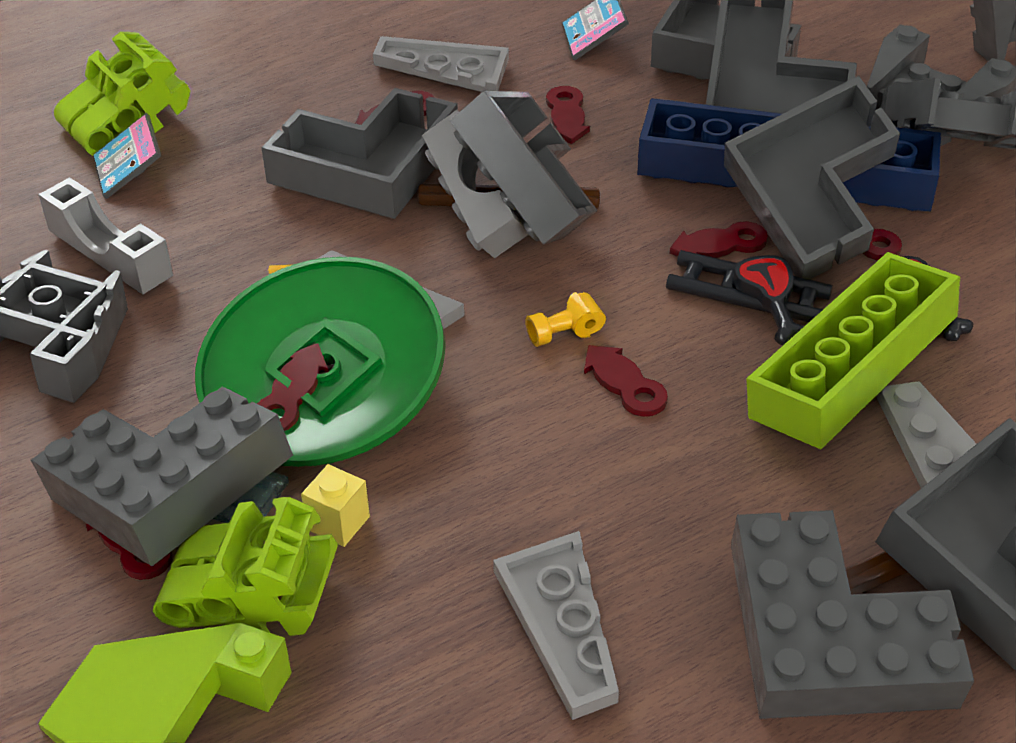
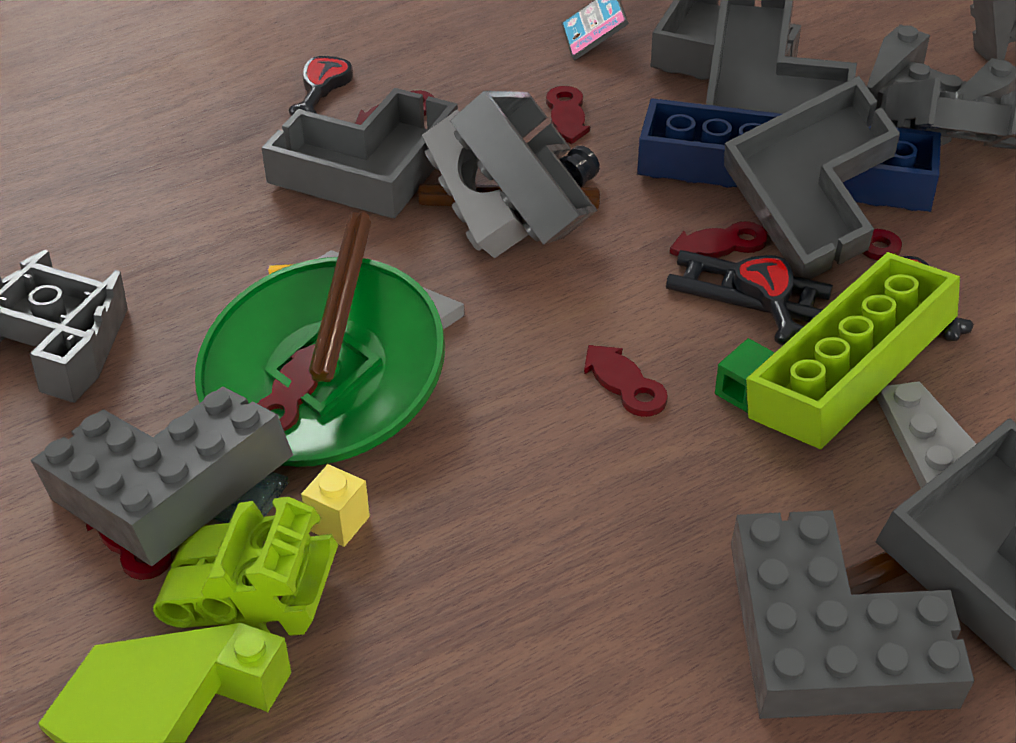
light grey arch [39,177,173,295] -> none
lime connector [54,31,191,156] -> none
piece [93,113,161,199] -> none
light grey wing [373,36,509,92] -> none
light grey wing [493,531,619,720] -> none
yellow leg [525,292,606,347] -> none
none -> black piece [289,56,353,116]
none -> reddish brown axle [309,211,371,382]
none -> black wheel [559,146,600,187]
none -> green brick [715,338,775,413]

